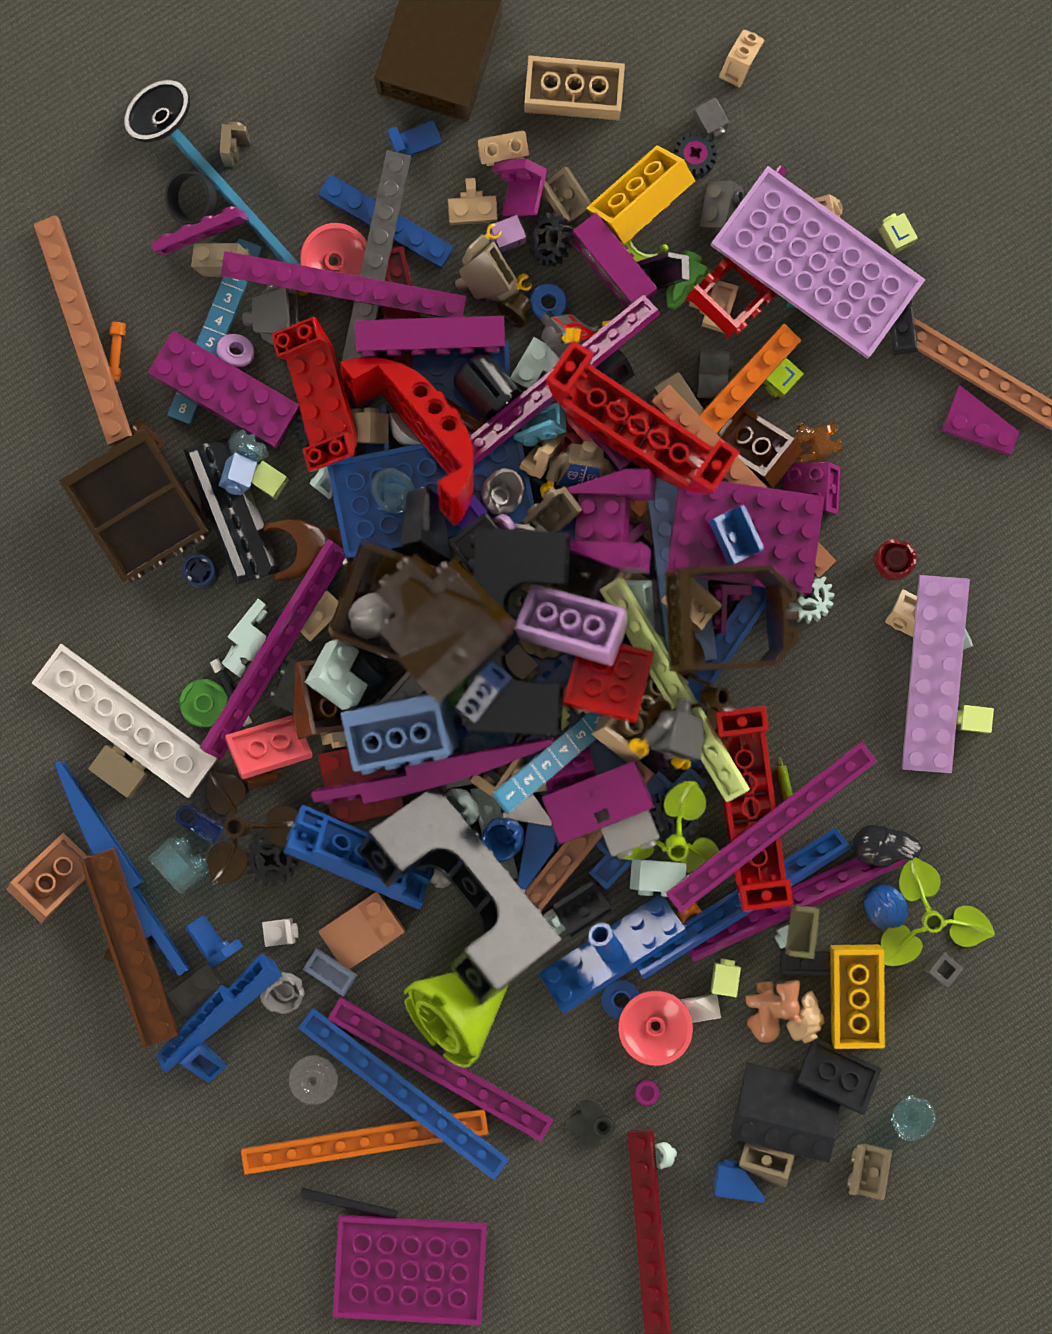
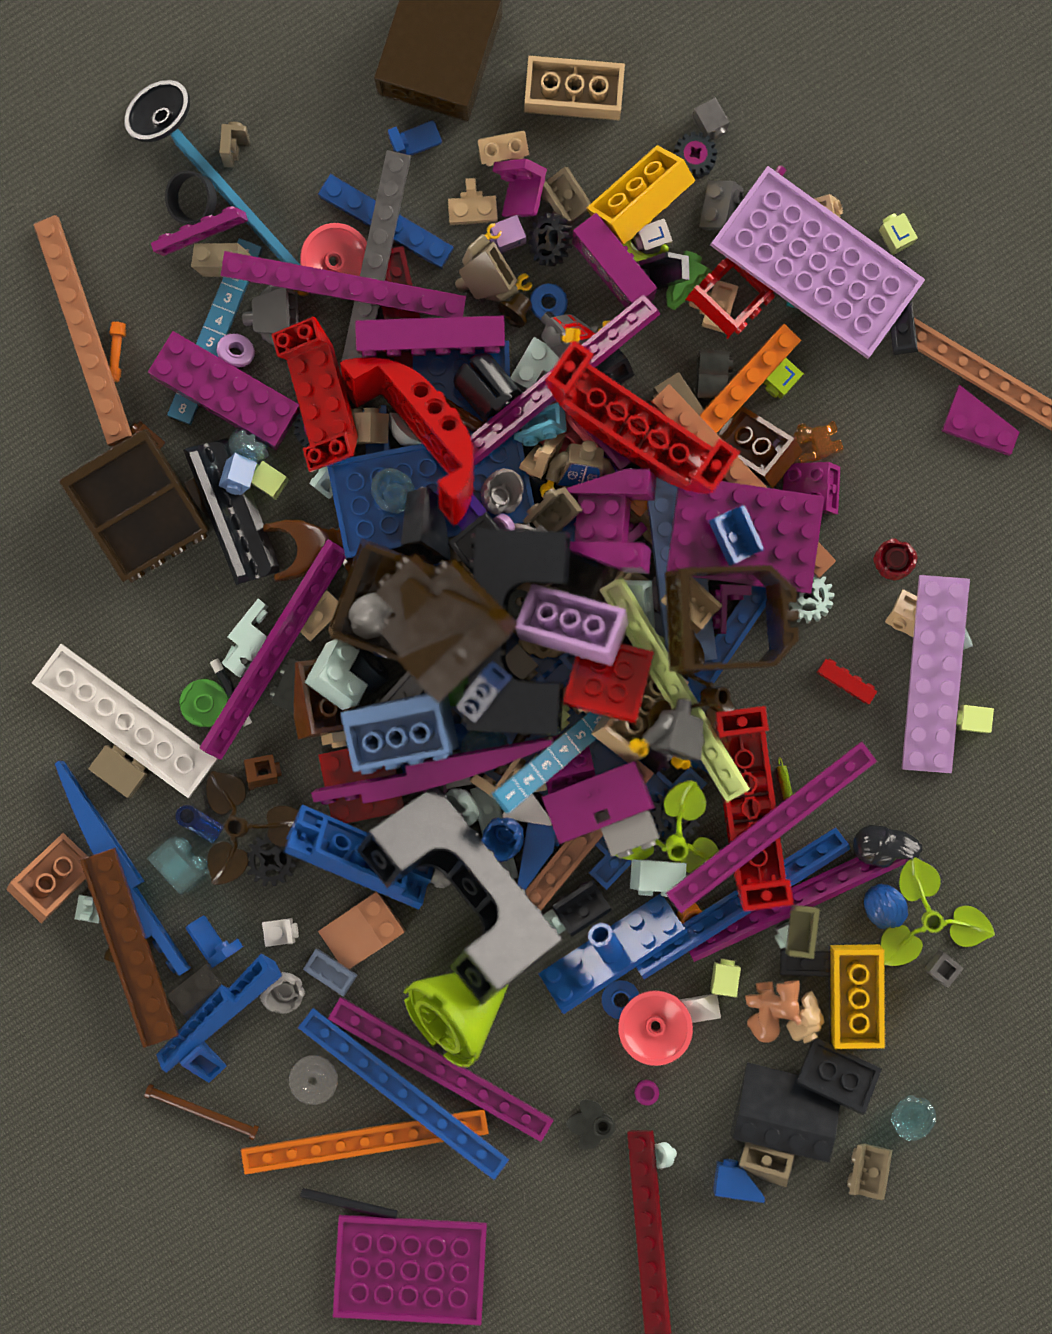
dark blue wheel [182,554,219,589] -> none
coral plate [225,715,312,780] -> none
tan bracket [719,30,764,88] -> none
none -> light aqua tile [75,894,101,923]
none -> reddish brown bar [144,1084,259,1141]
none -> white brick [633,219,672,254]
none -> red piece [816,658,877,705]

